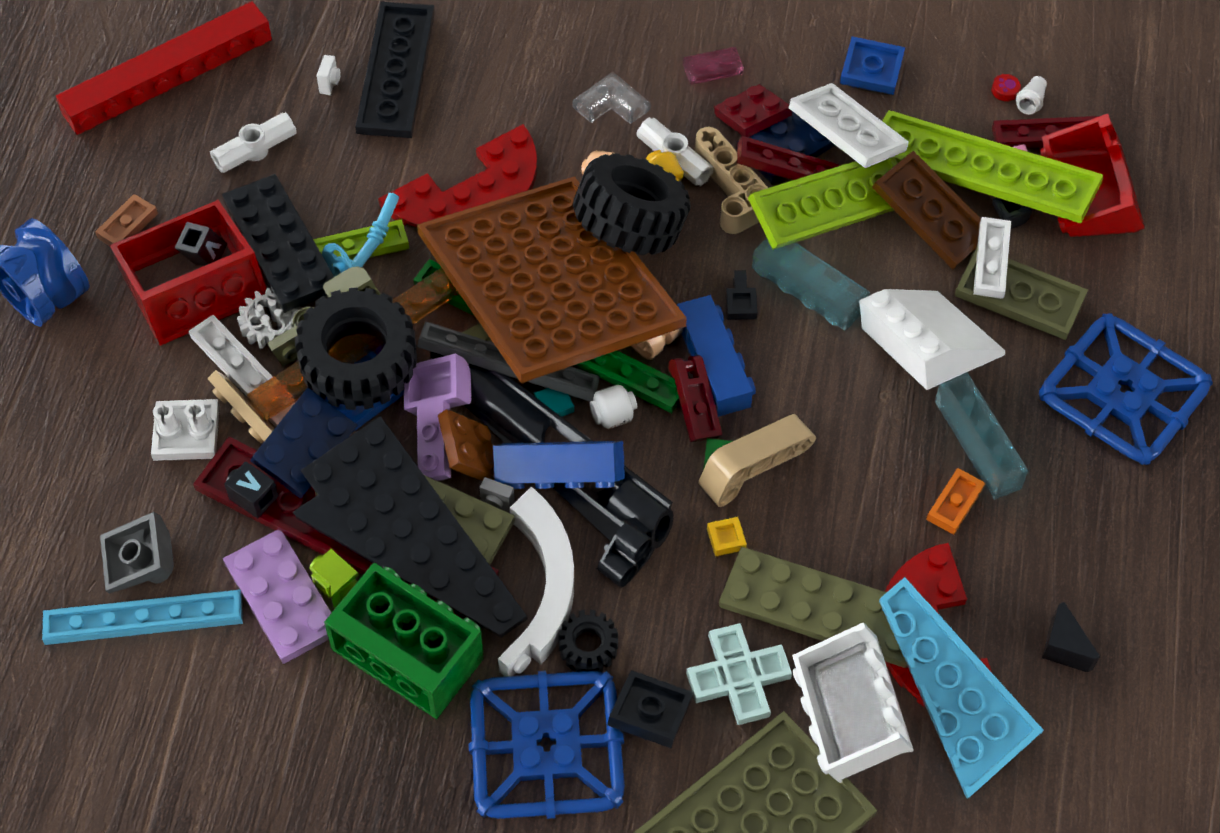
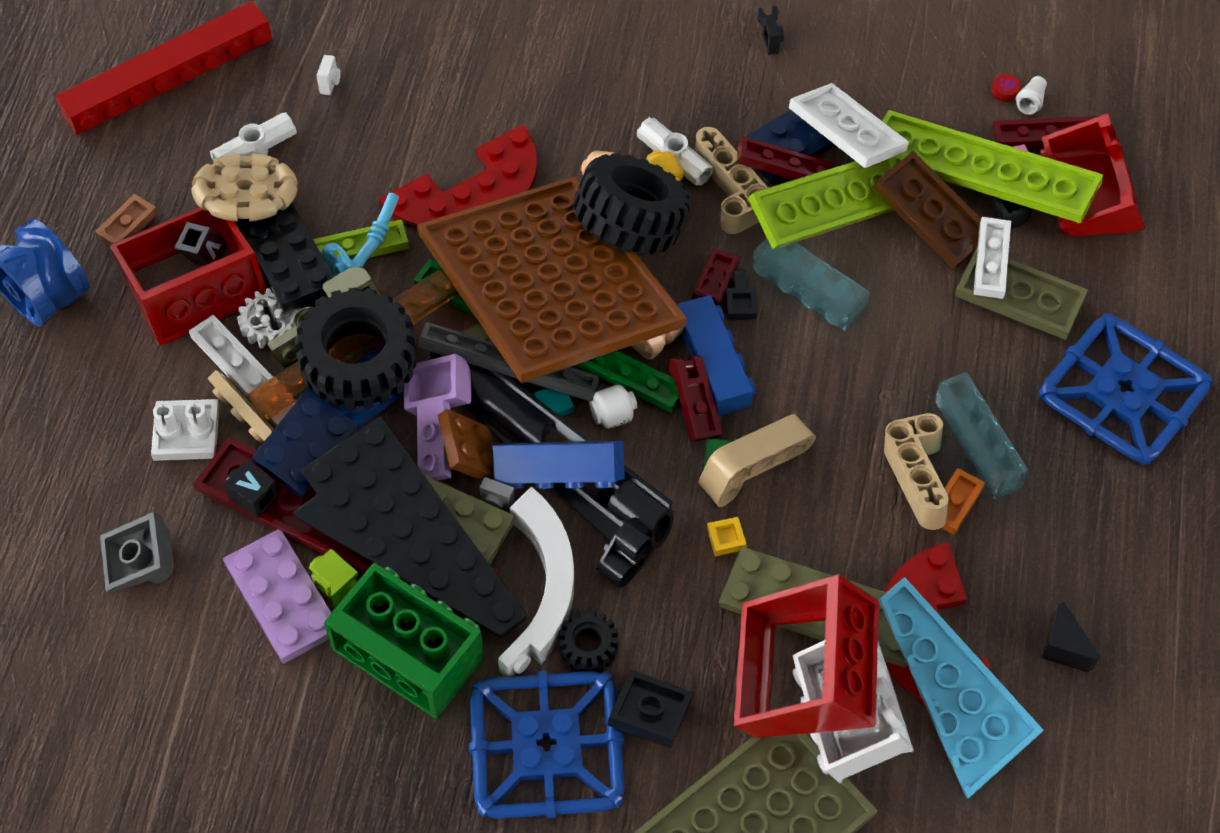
medium azure tile [42,590,243,645] -> none
black plate [355,2,435,138] -> none
clear brick [572,72,651,124] -> none
clear pink plate [683,47,744,85] -> none
light aqua plate [686,623,792,725] -> none
dark red plate [714,84,792,137] -> none
blue plate [840,36,905,95] -> none
white slope [859,289,1005,390] -> none
none -> tan plate [191,153,298,222]
none -> dark red plate [692,248,740,306]
none -> red windscreen [734,574,879,738]
none -> black plate [757,6,784,55]
none -> tan beam [884,413,949,530]

